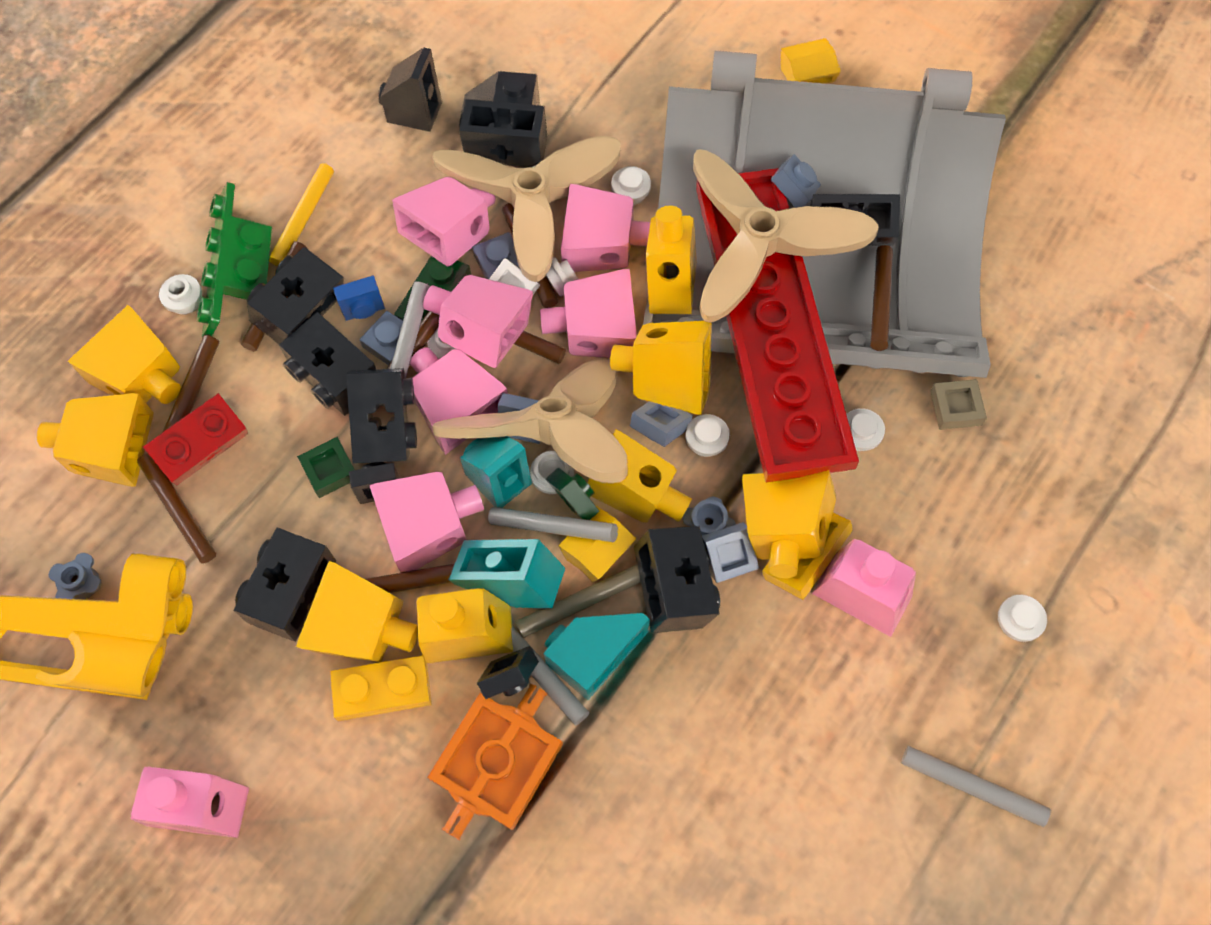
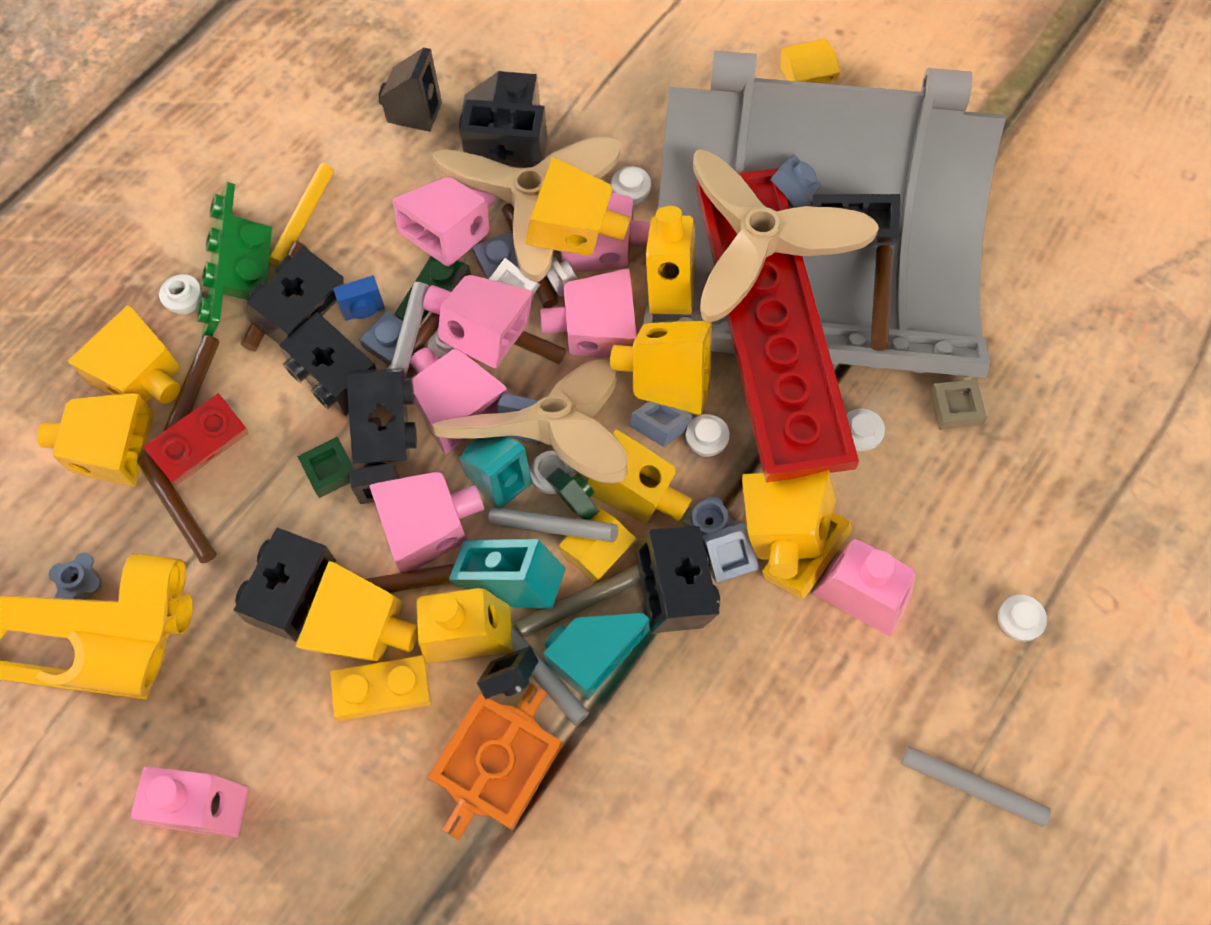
none -> yellow torso [525,157,631,256]

